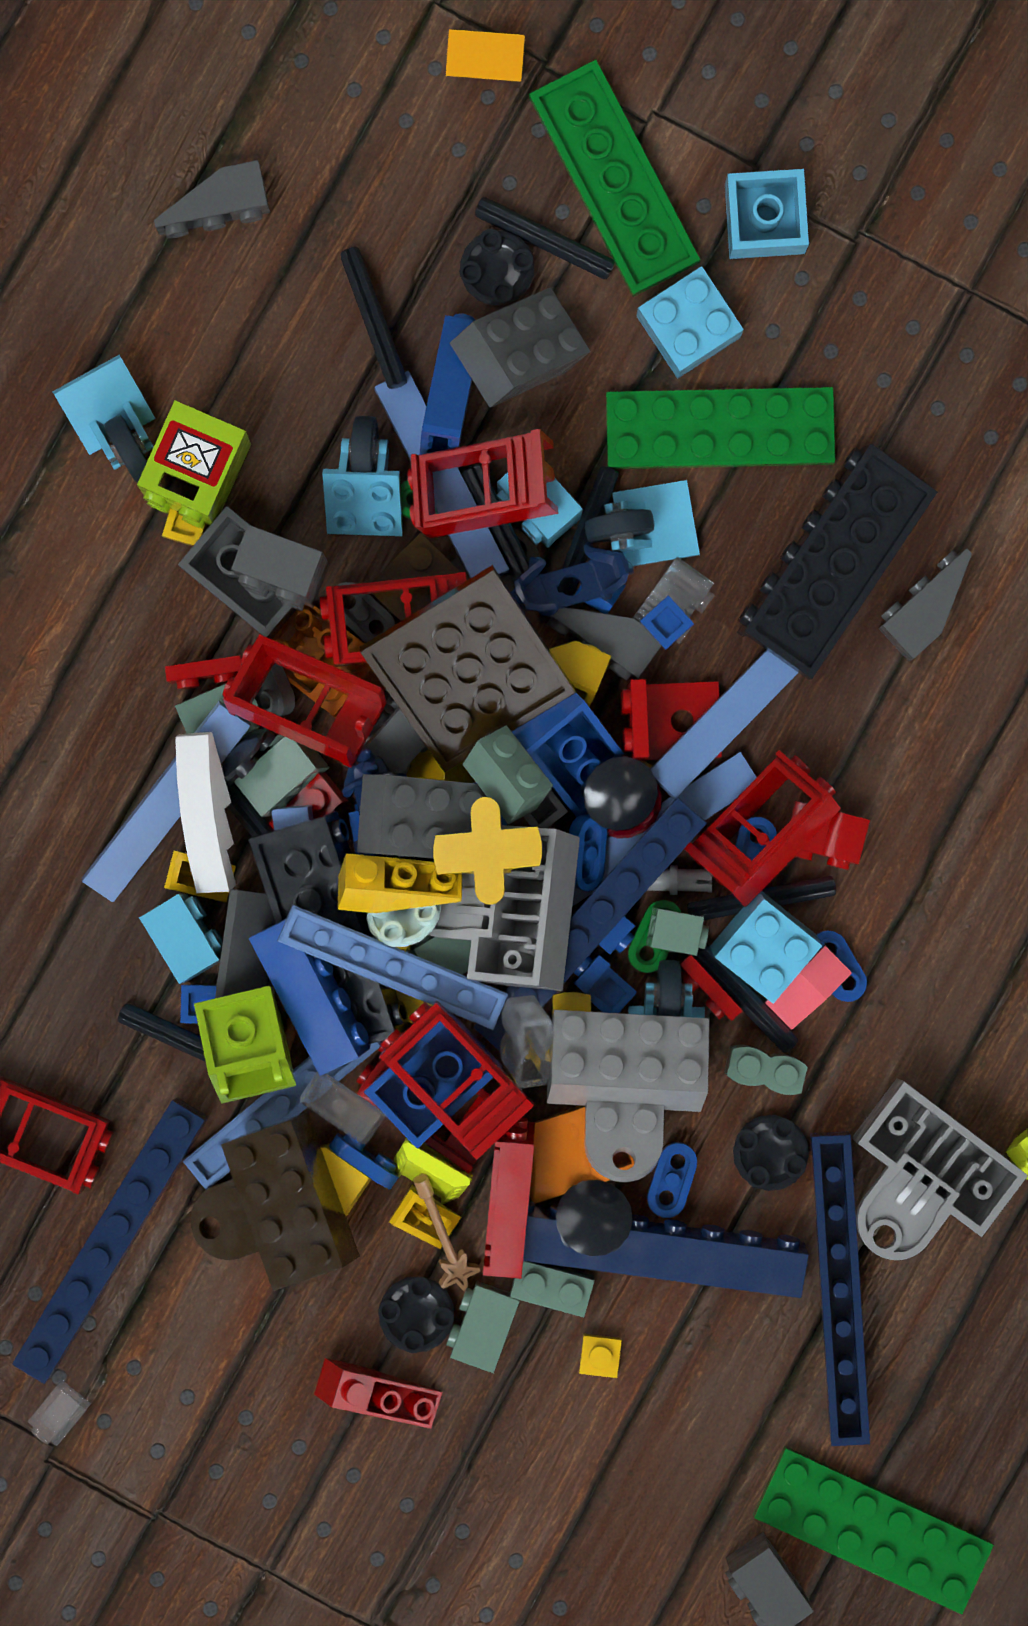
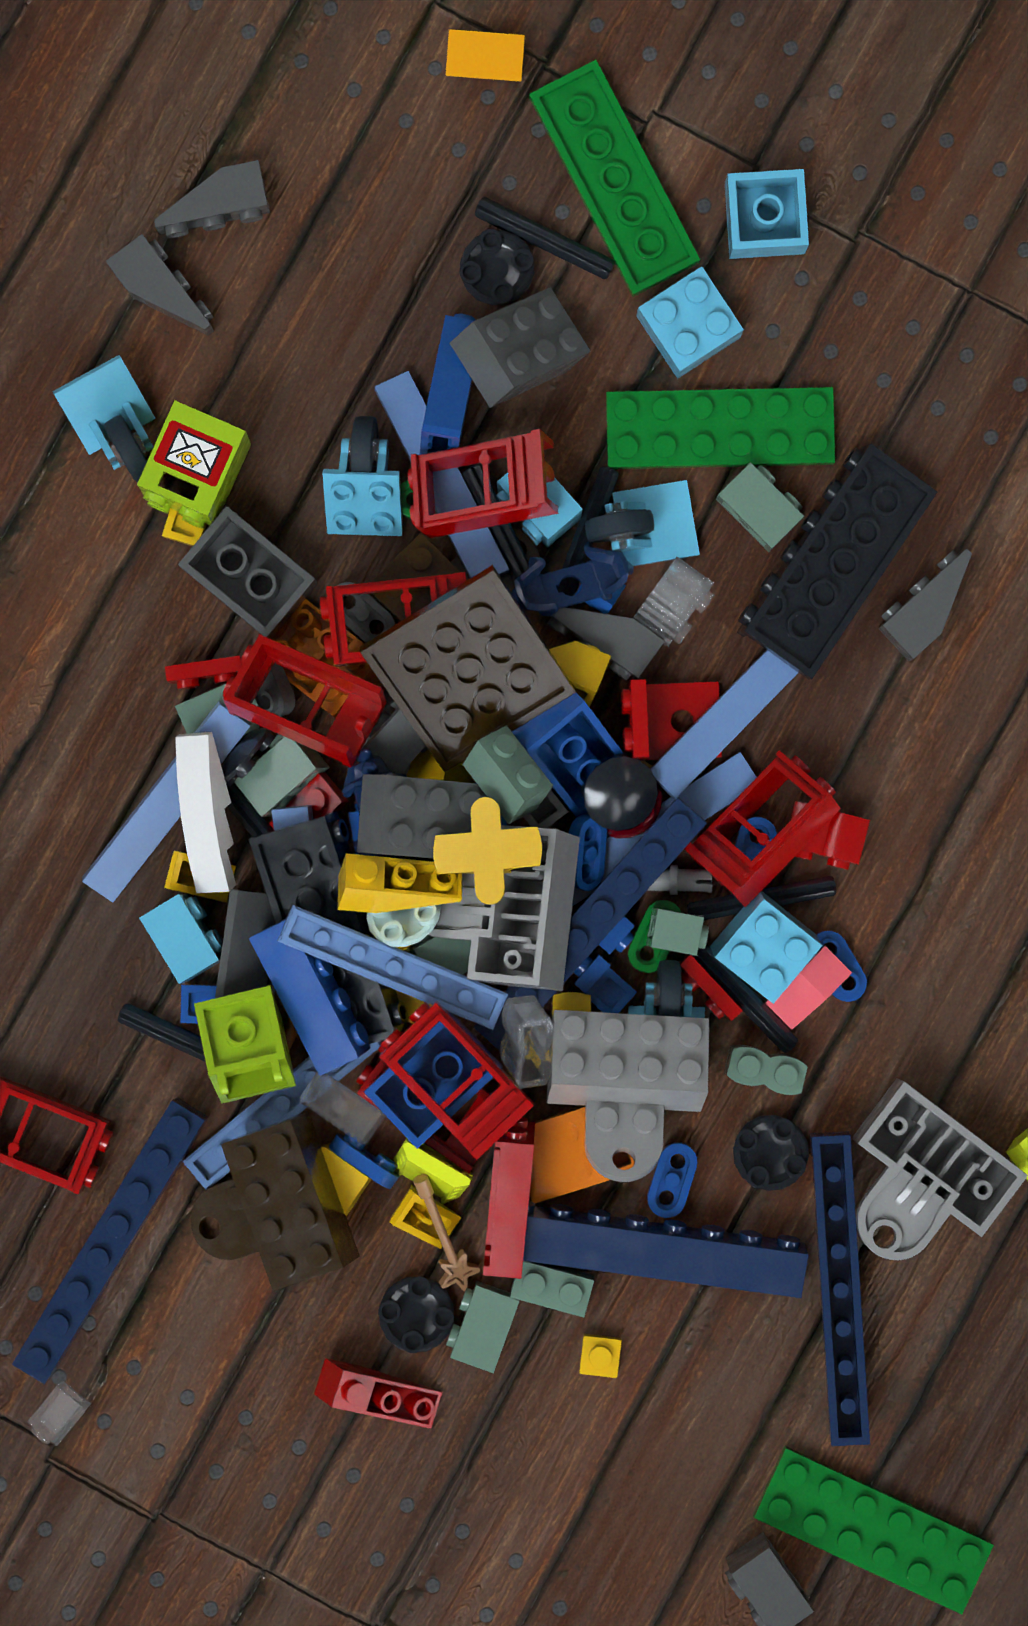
dark grey brick [231,525,329,611] -> none
black axle [340,247,407,389] -> none
black dish [556,1180,633,1256] -> none
blue plate [640,595,694,650] -> none
none -> dark grey slope [106,234,214,336]
none -> sand green brick [716,462,804,552]

